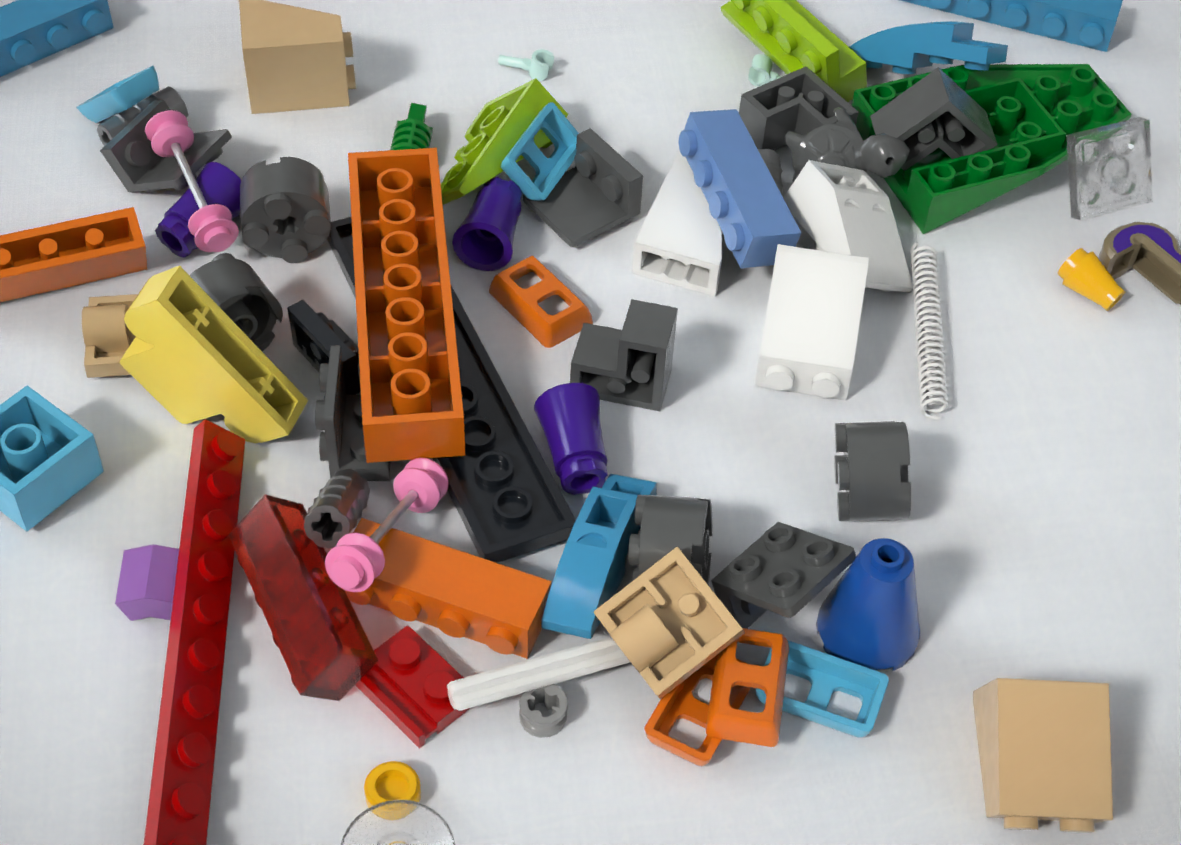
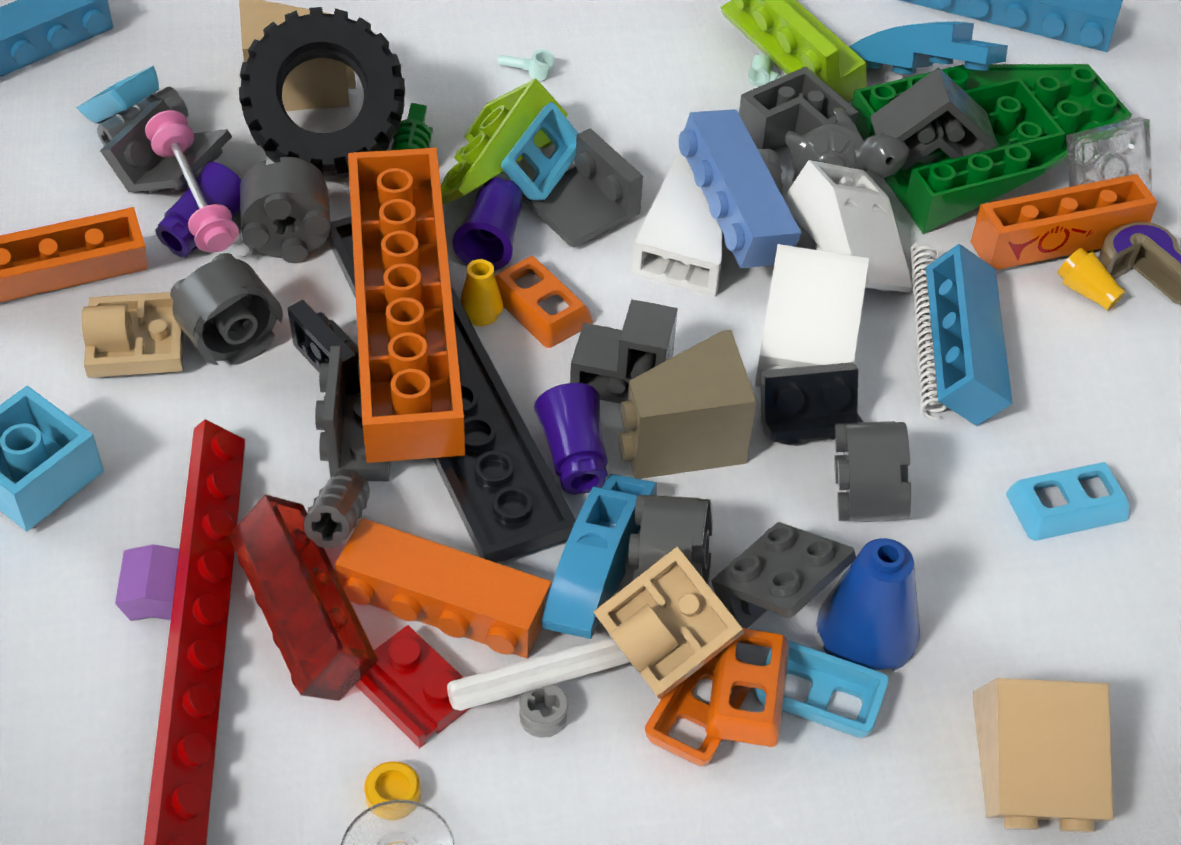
light yellow brick [120,265,308,443] -> none
bright pink axle [325,458,449,592] -> none
none -> black tyre [239,7,405,179]
none -> yellow cone [459,259,503,326]
none -> dark tan slope [618,330,757,479]
none -> black bracket [761,362,864,445]
none -> dark azure brick [926,243,1013,426]
none -> orange brick [970,174,1158,270]
none -> medium azure piece [1006,462,1130,541]

